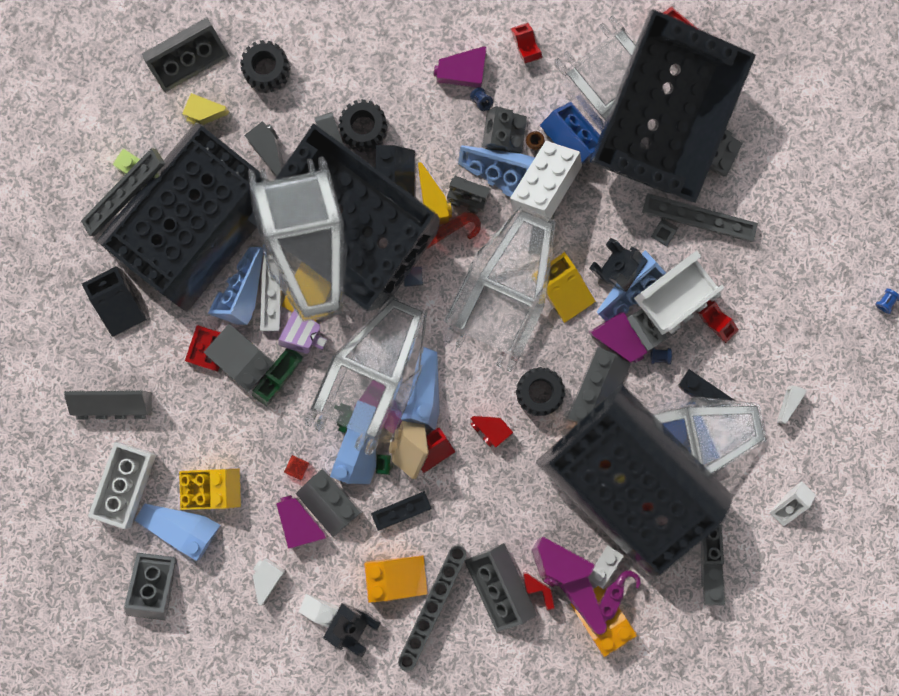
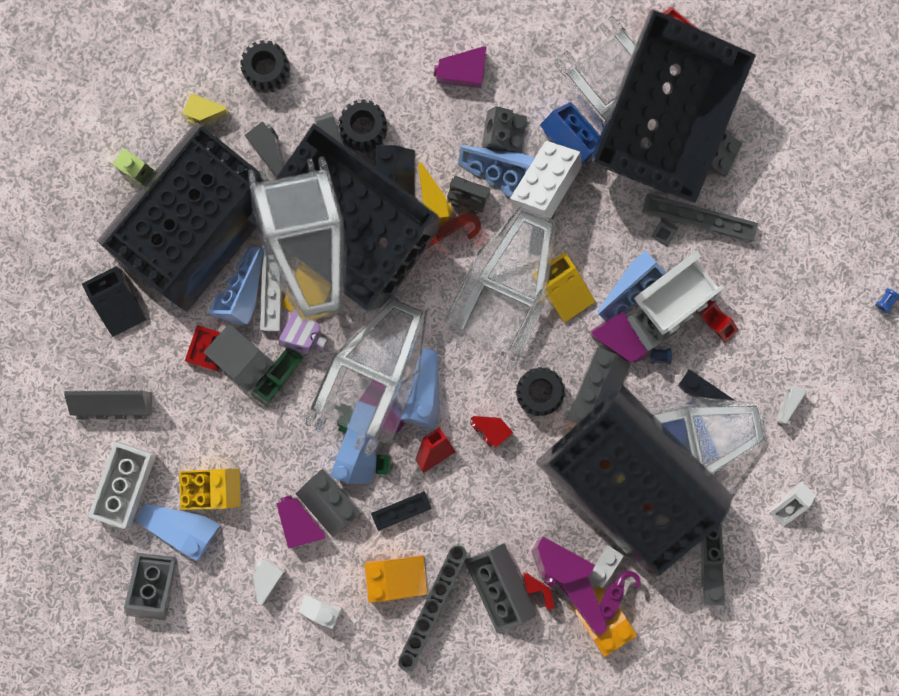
dark grey plate [81,148,165,236] -> none
dark grey slope [142,17,229,93] -> none
clear red plate [284,455,310,480] -> none
black panel [323,603,381,658] -> none
tan slope [389,421,428,479] -> none
sand blue slope [404,266,423,287] -> none
dark blue bush [470,87,493,111] -> none
red slope [511,23,543,64] -> none
reddish brown cone [526,131,545,151] -> none
black panel [589,238,648,292] -> none

